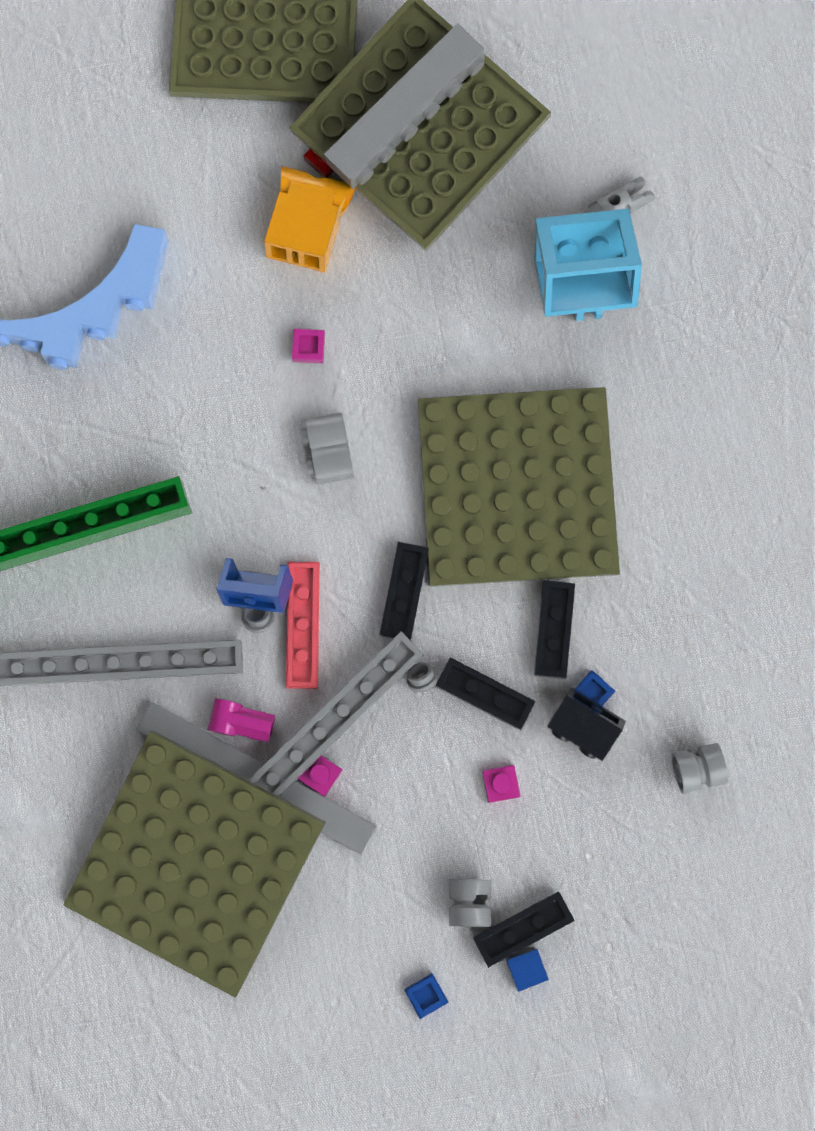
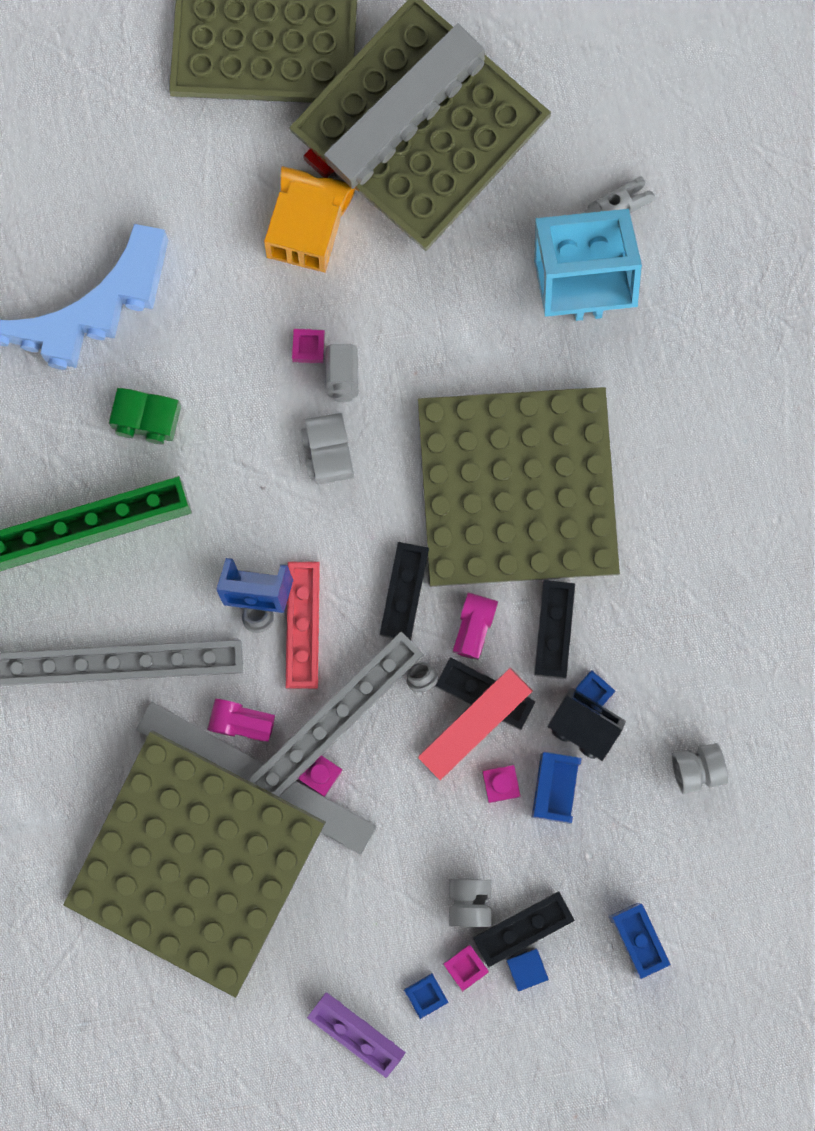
none -> green brick [108,388,181,445]
none -> medium lavender plate [307,992,406,1078]
none -> light grey brick [326,344,358,402]
none -> coral tile [418,667,533,780]
none -> dark pink plate [443,944,489,992]
none -> dark pink piece [453,592,498,660]
none -> blue panel [531,752,582,824]
none -> blue panel [608,903,671,979]

